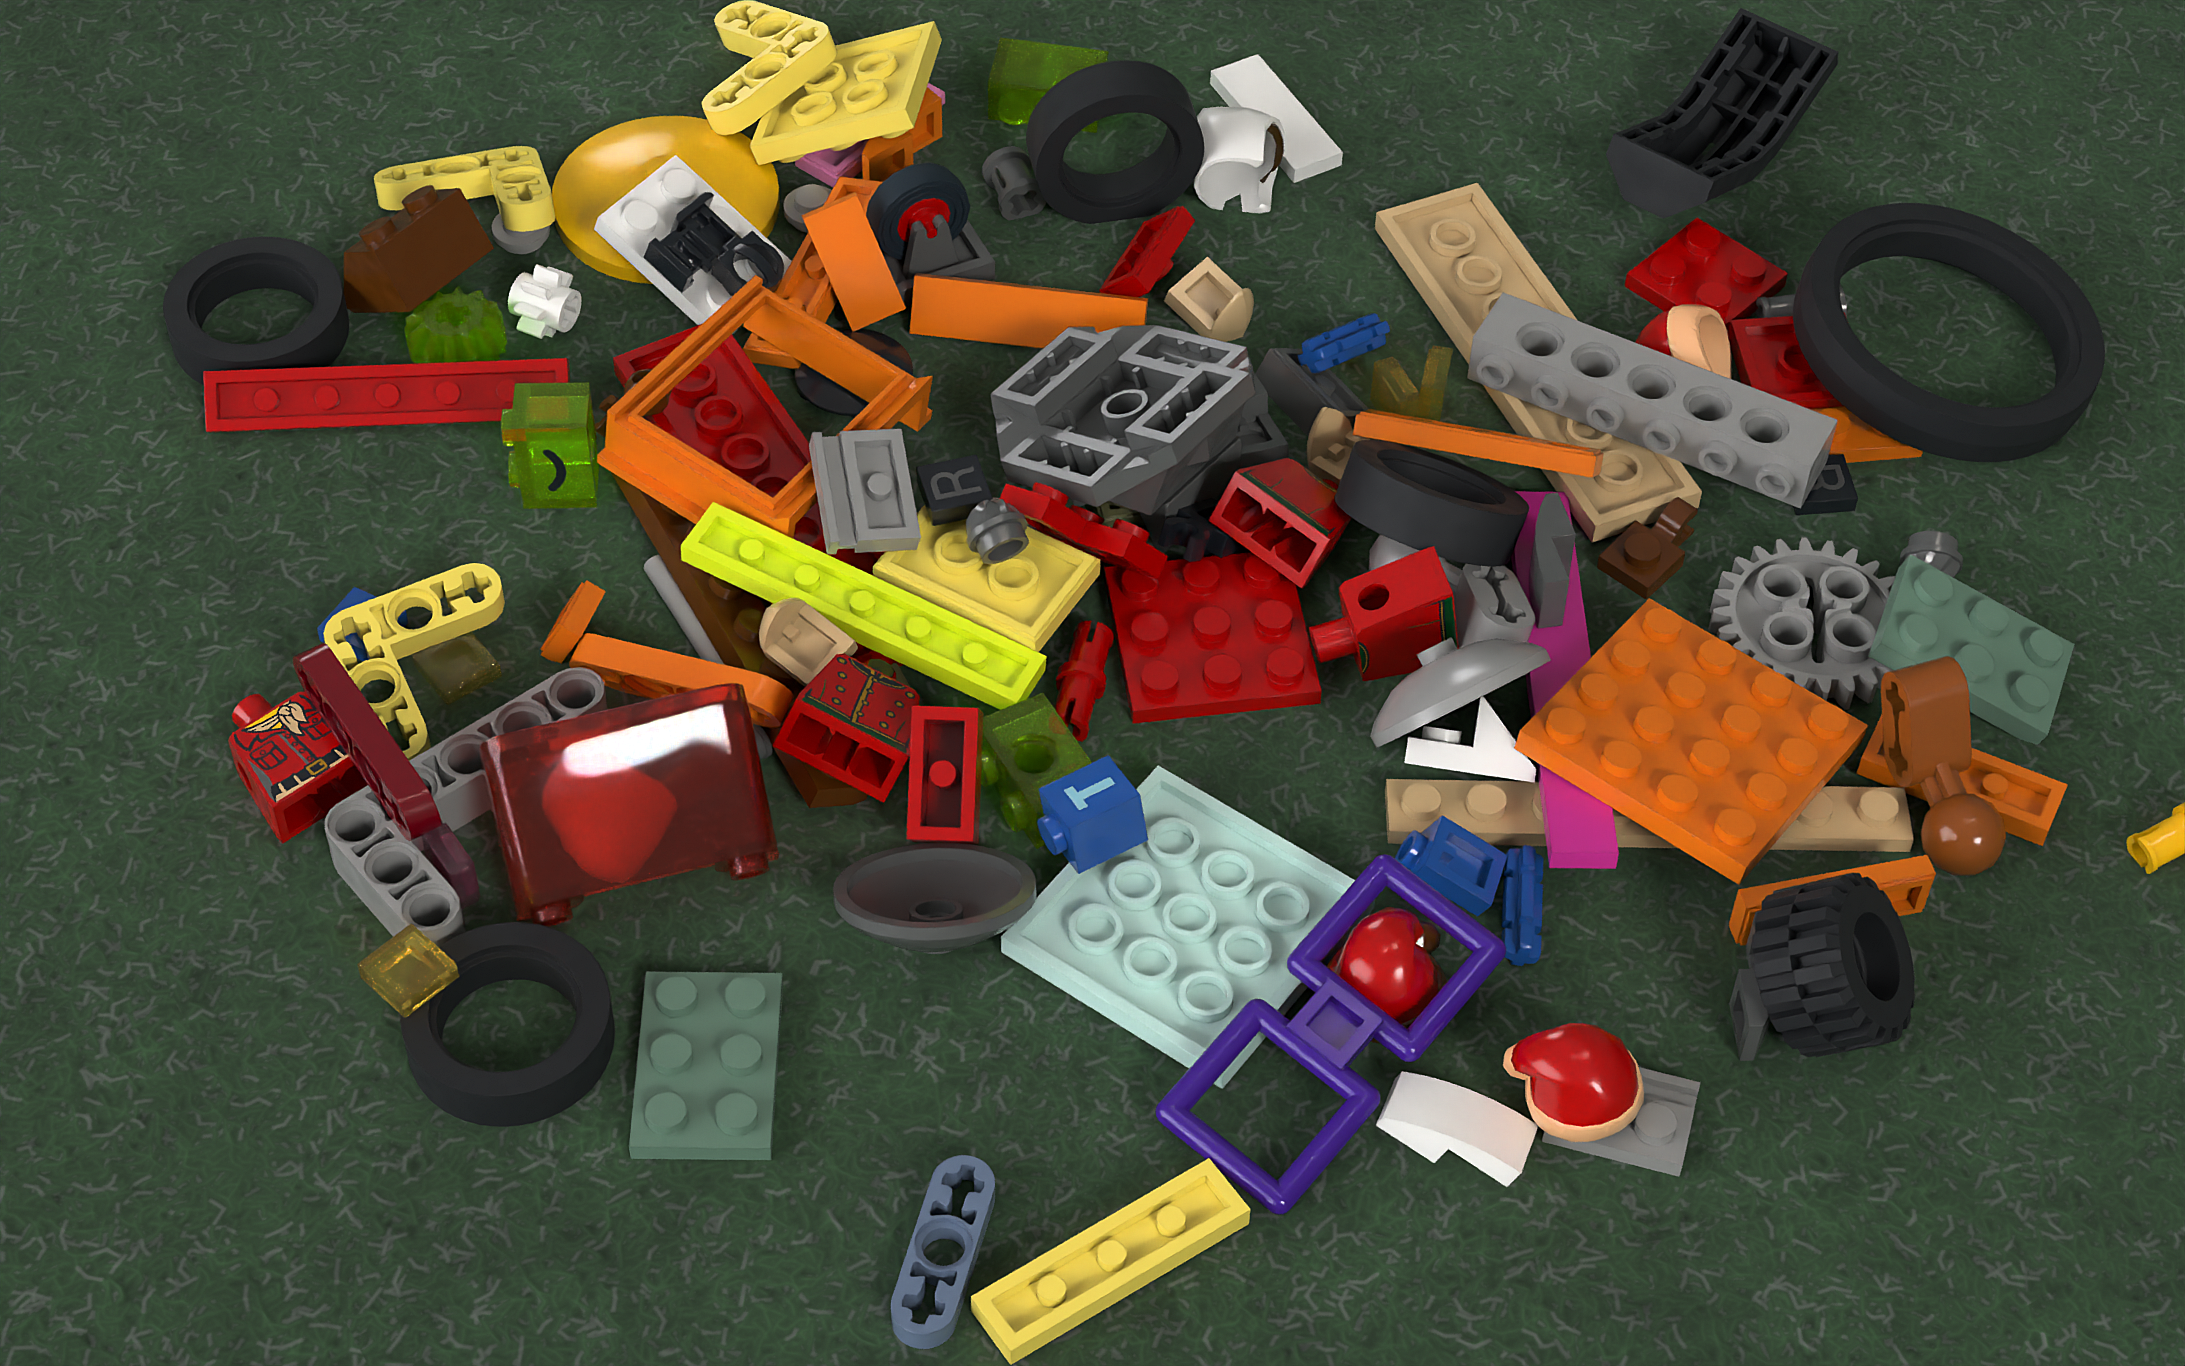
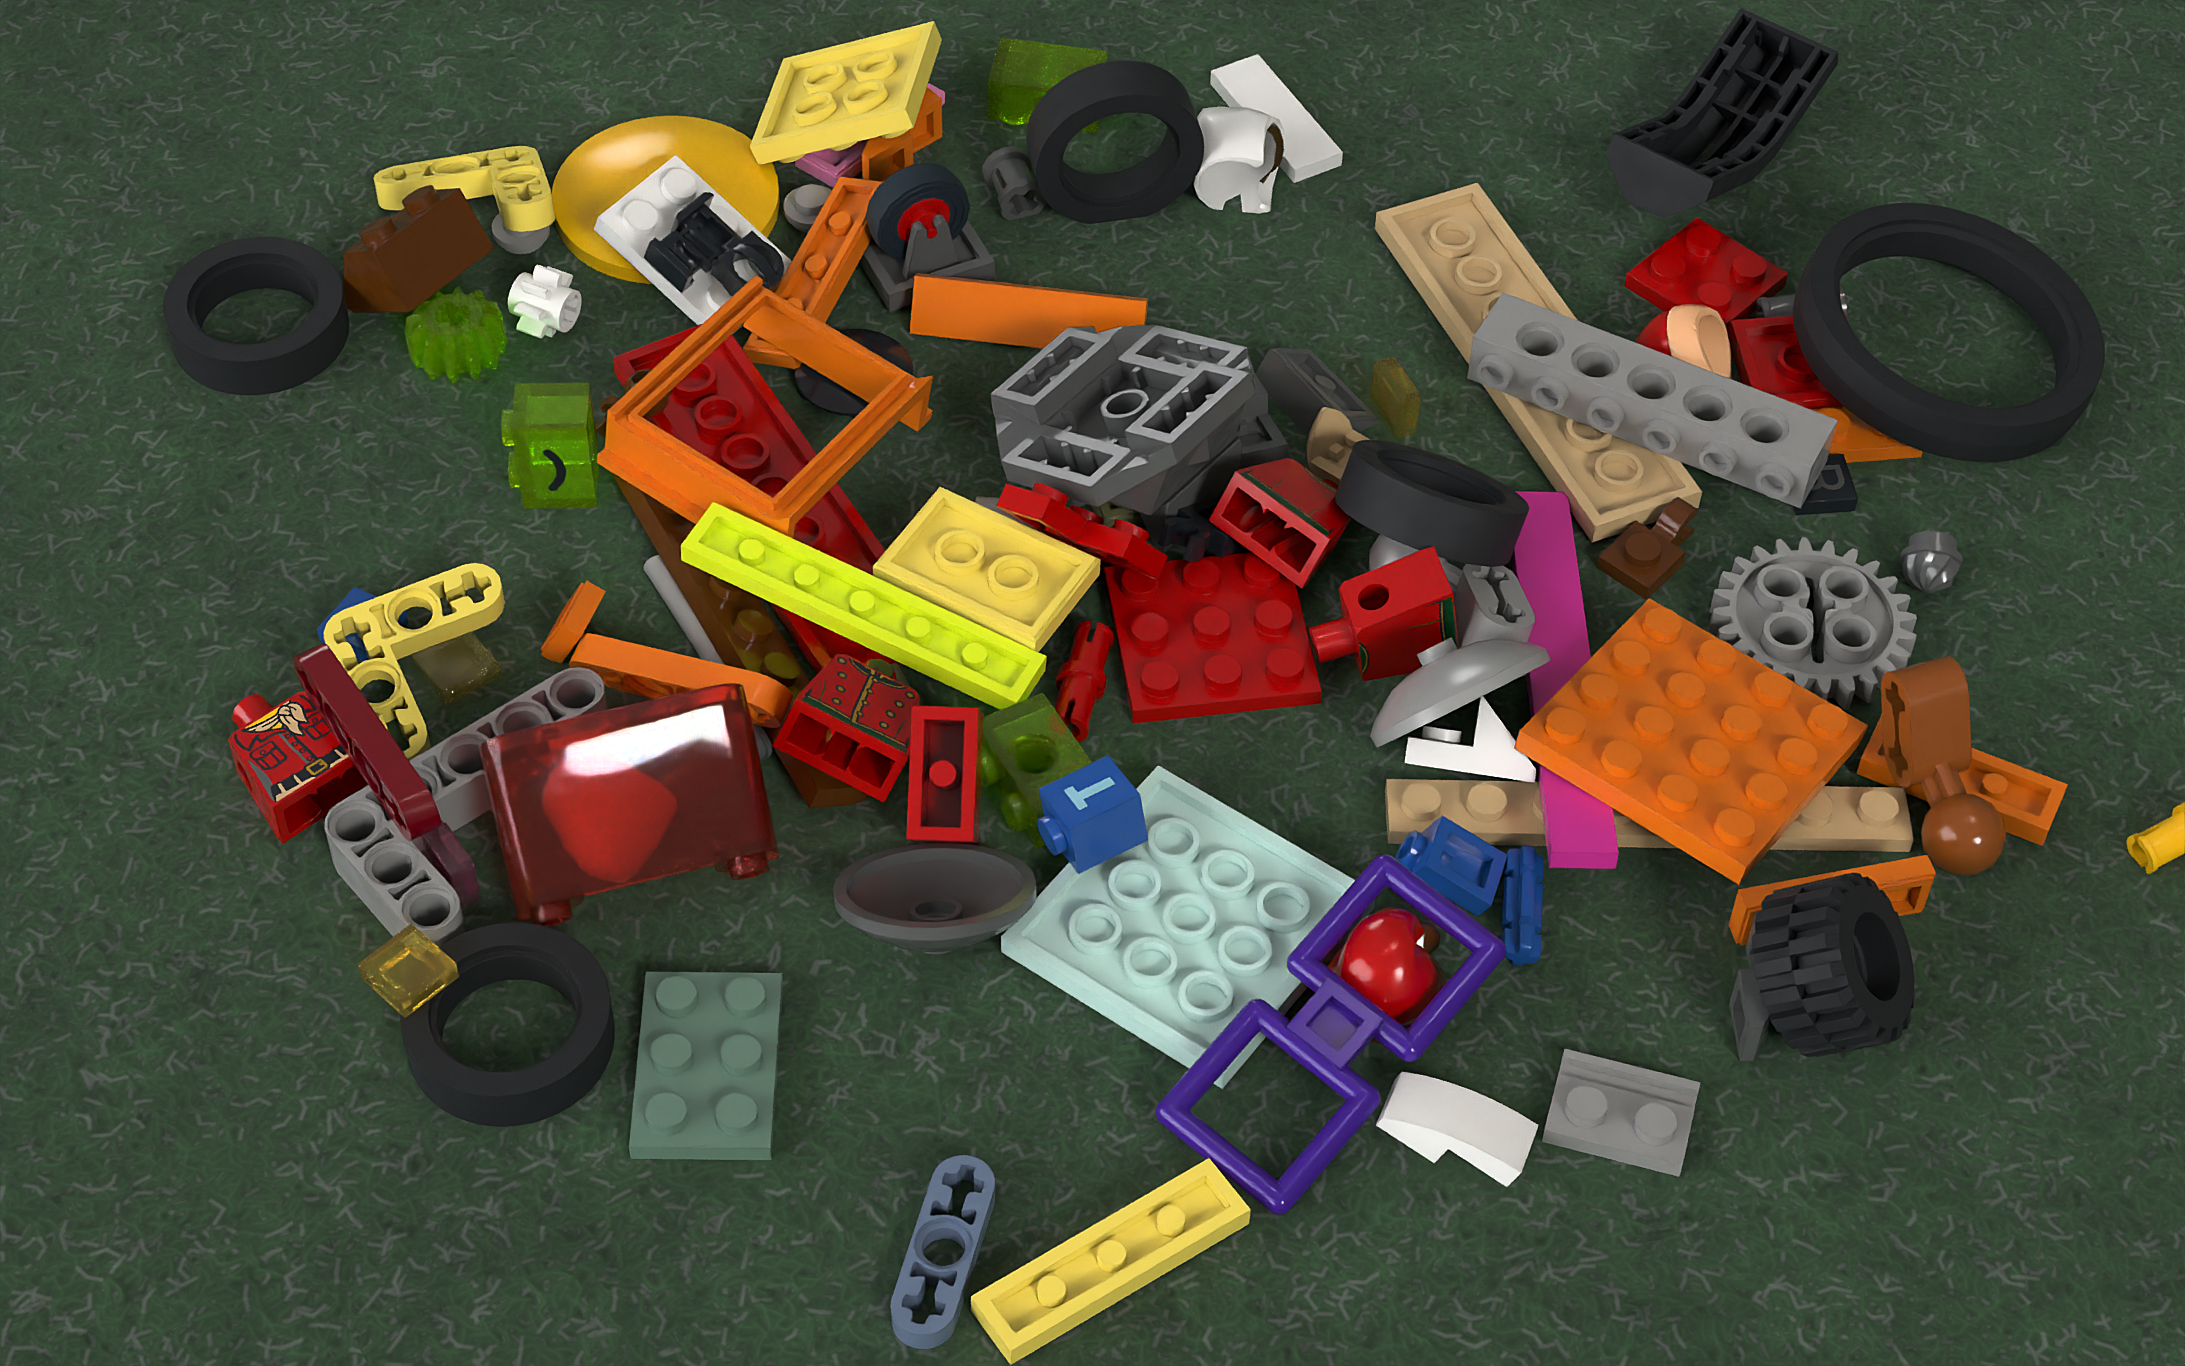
red plate [203,358,572,433] -> none
light yellow beam [702,0,837,135] -> none
tan plate [759,598,858,687] -> none
orange slope [802,192,906,332] -> none
light grey plate [809,429,921,554] -> none
black tile [916,455,993,526] -> none
dark grey plate [966,499,1029,564] -> none
red plate [1099,206,1195,297] -> none
tan plate [1164,257,1254,342] -> none
blue axle [1298,313,1390,373] -> none
orange tile [1353,409,1604,478] -> none
clear yellow tile [1417,345,1453,421] -> none
red piece [1503,1023,1644,1142] -> none
dark grey slope [1529,492,1576,629] -> none
sand green plate [1868,554,2074,745] -> none

